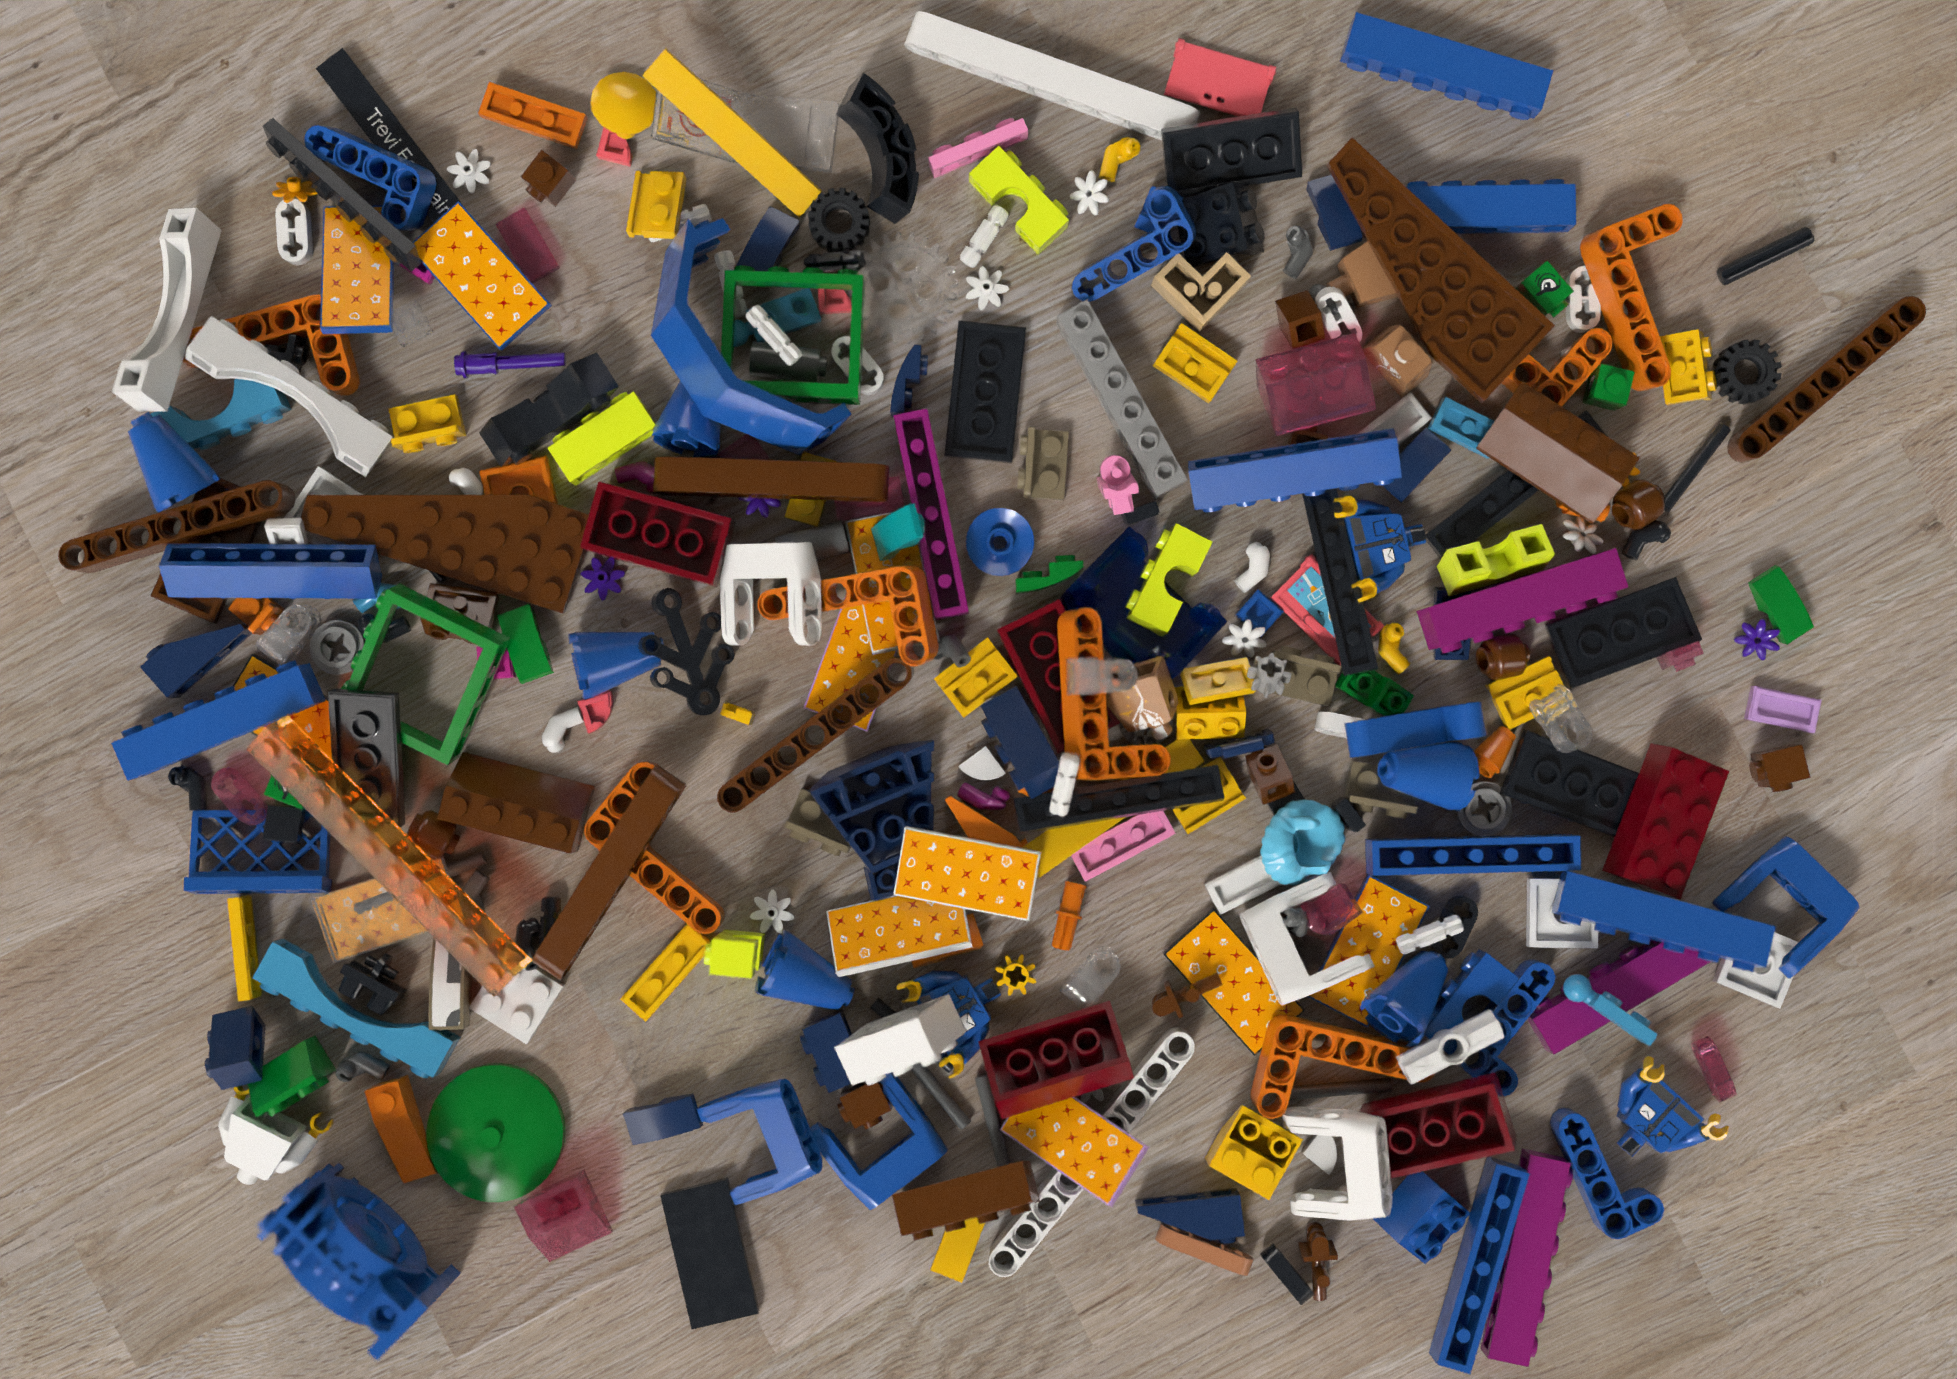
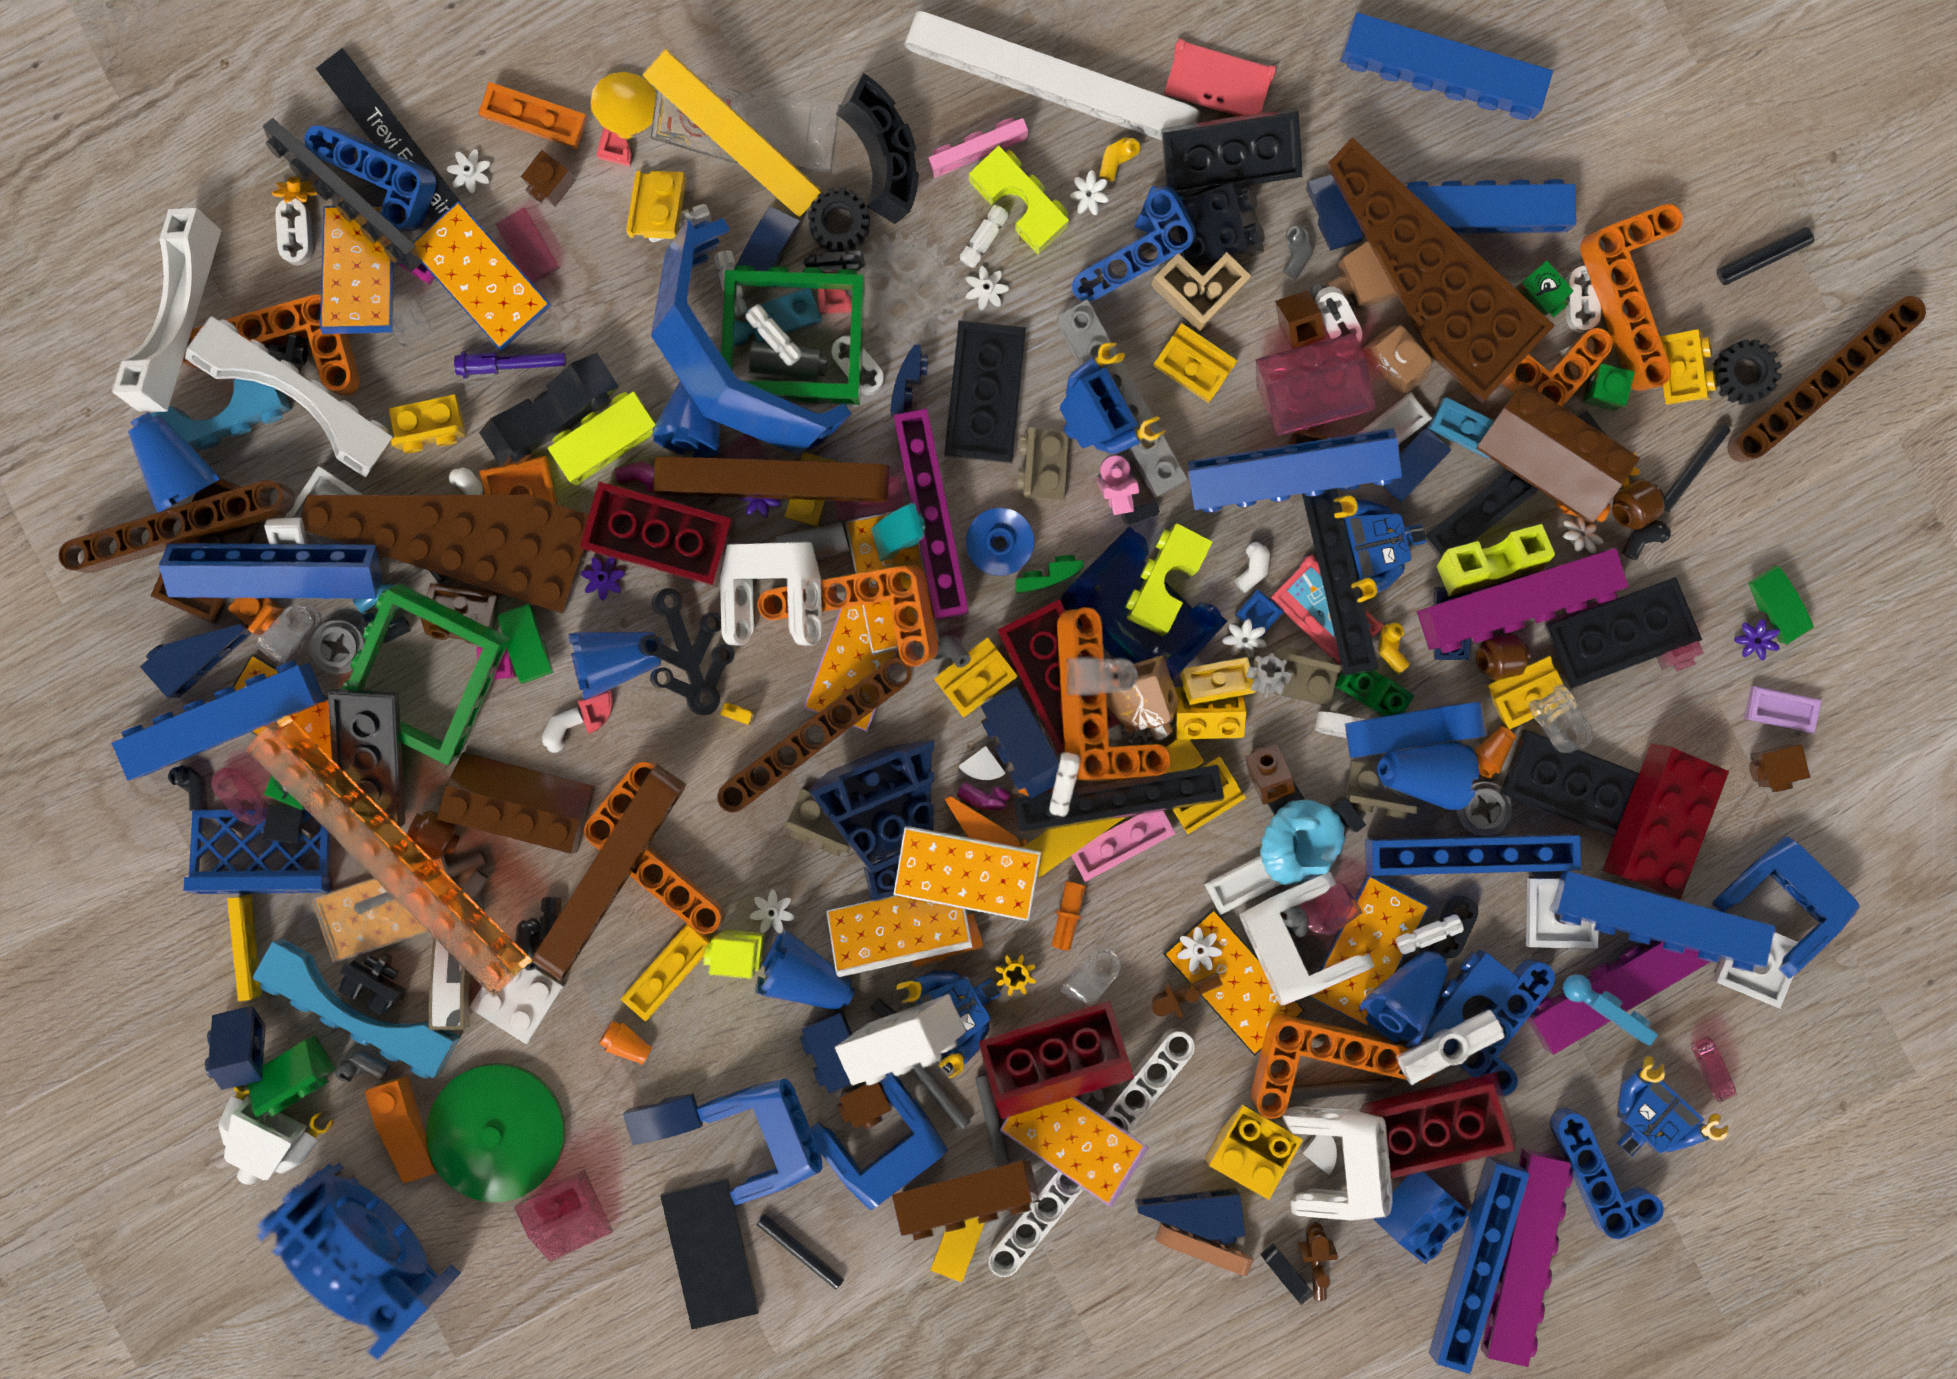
dark blue piece [1203,729,1275,759] -> none
none -> orange cone [598,1020,652,1065]
none -> black bar [756,1214,844,1290]
none -> blue torso [1060,343,1165,454]
none -> white plant [1177,927,1222,972]

